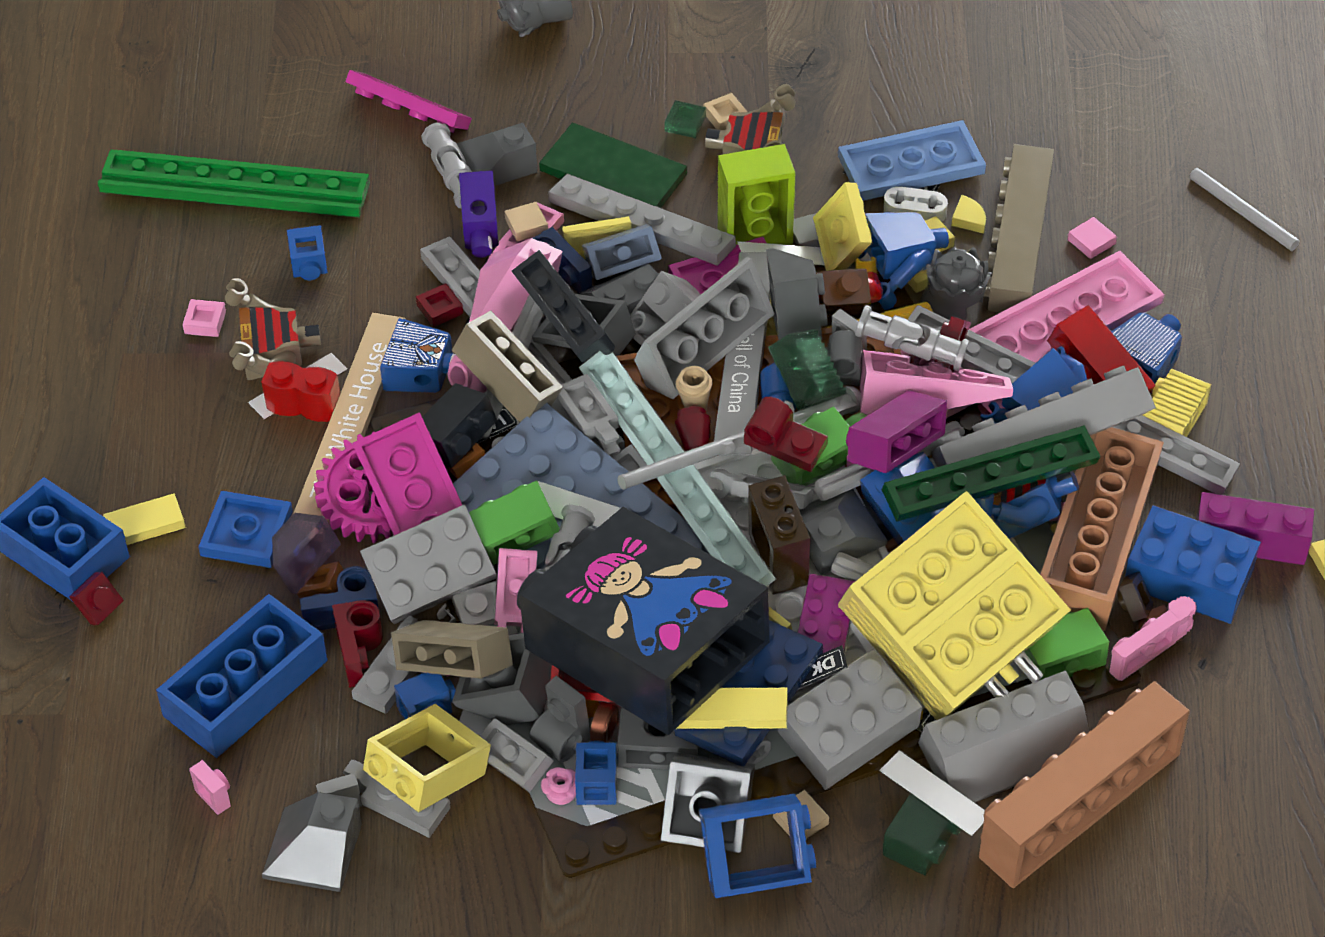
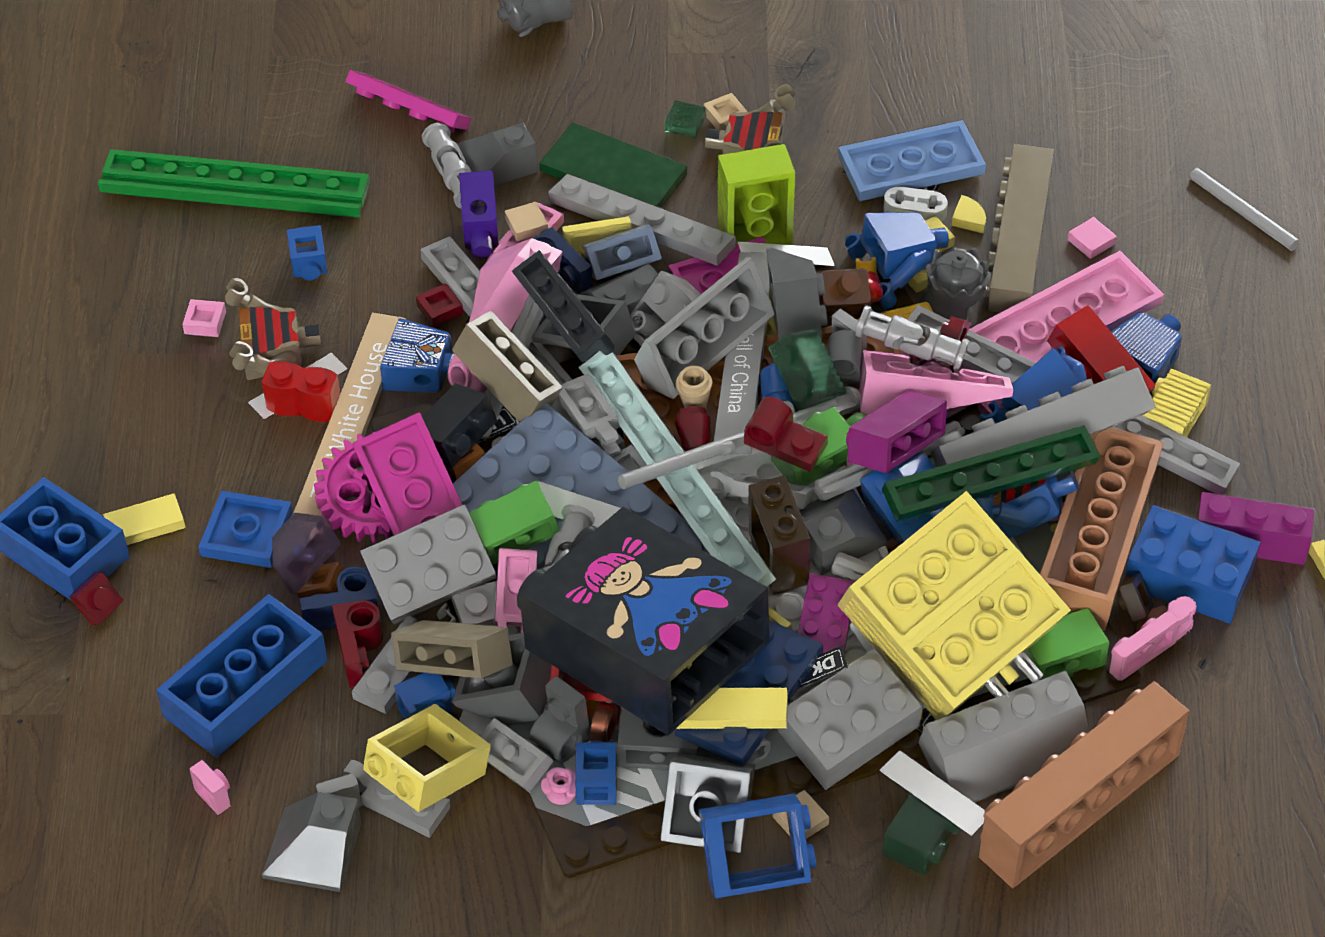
light grey tile [793,213,820,247] -> none
light yellow plate [813,182,872,271] -> none

